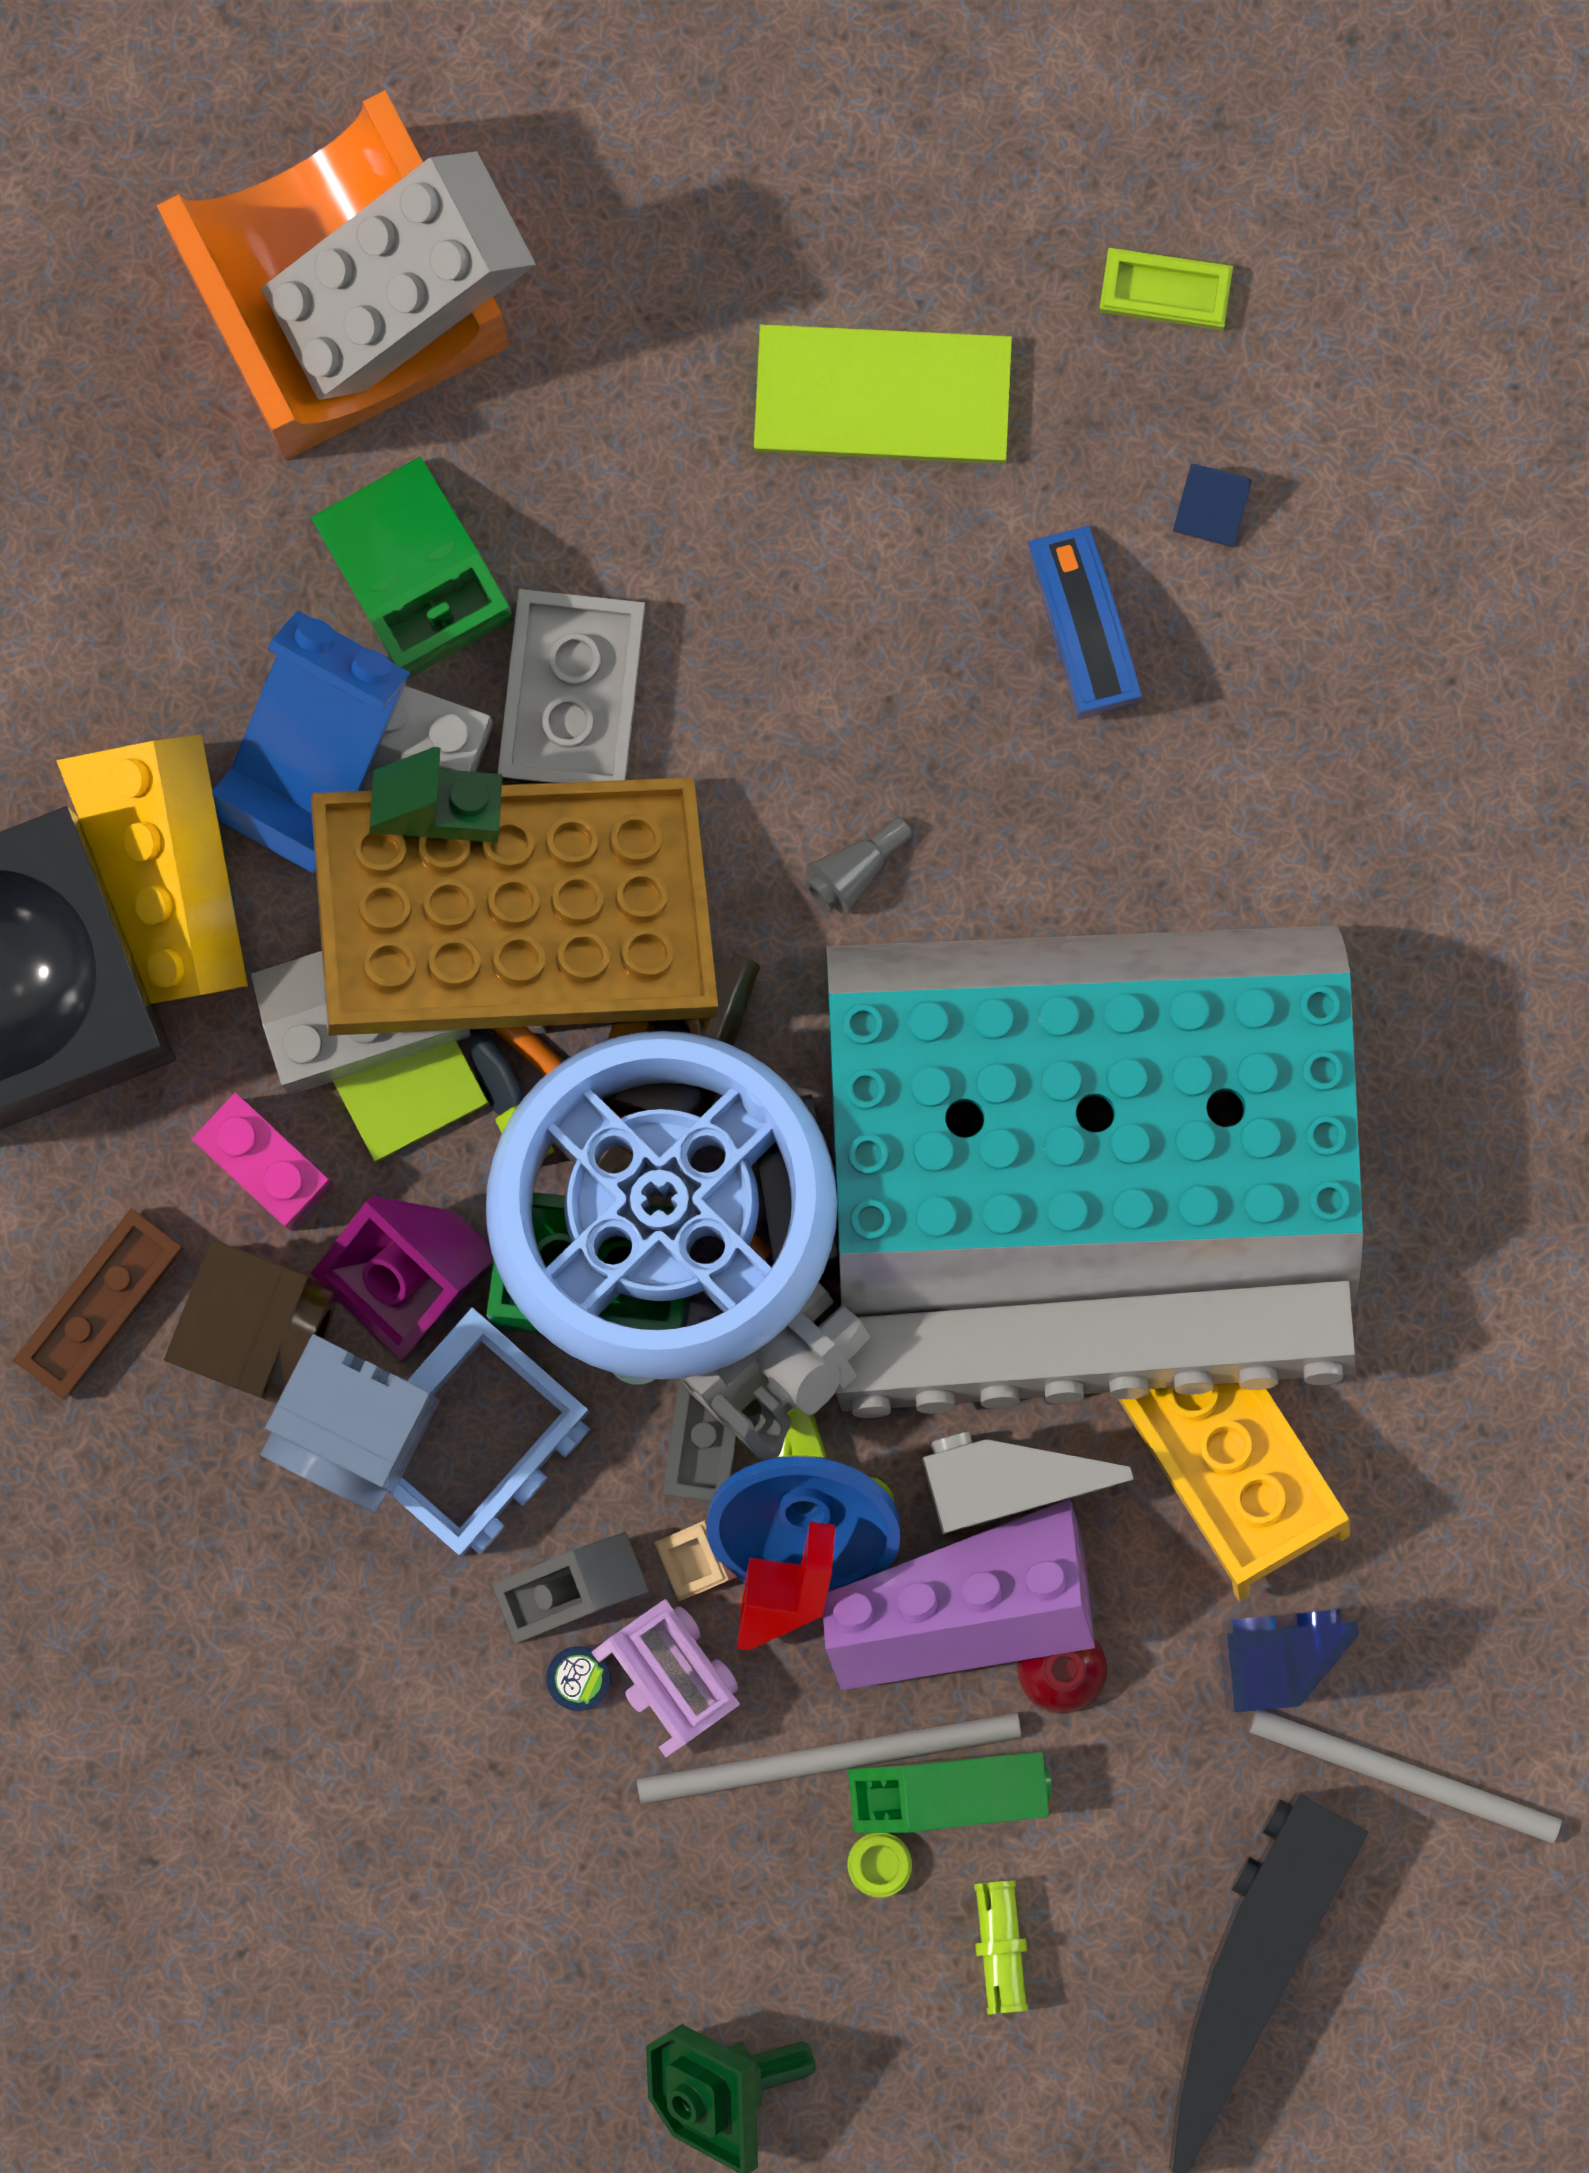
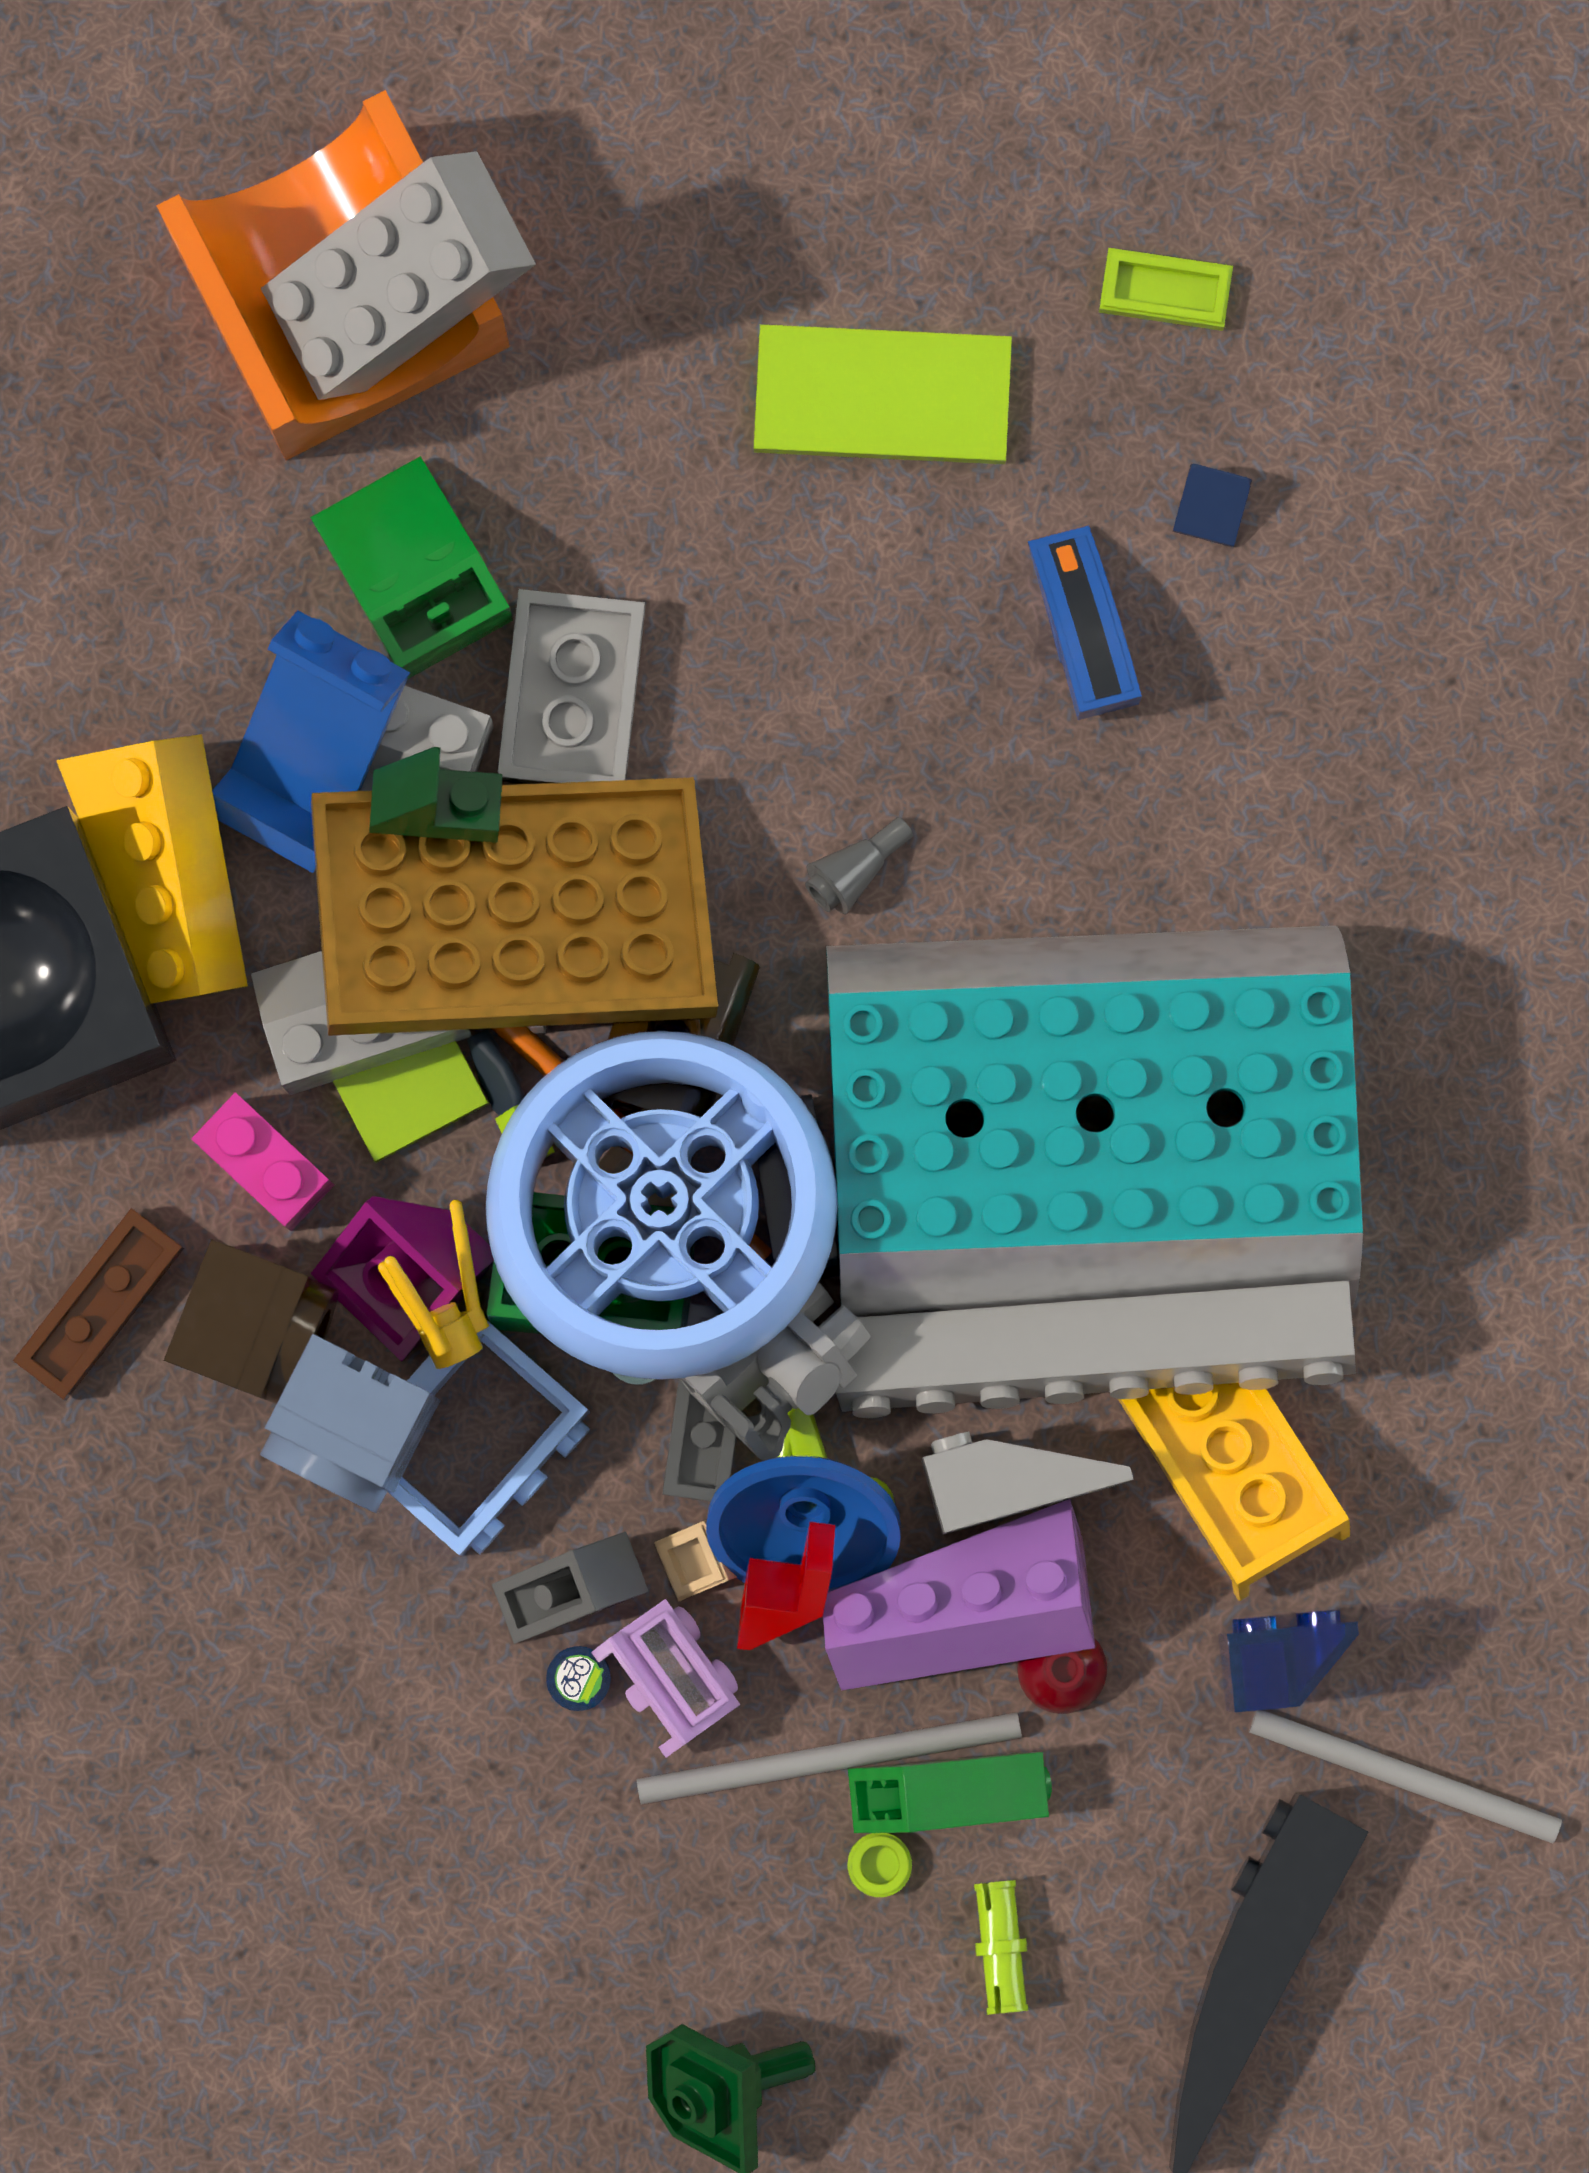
none -> yellow plant [378,1200,489,1369]

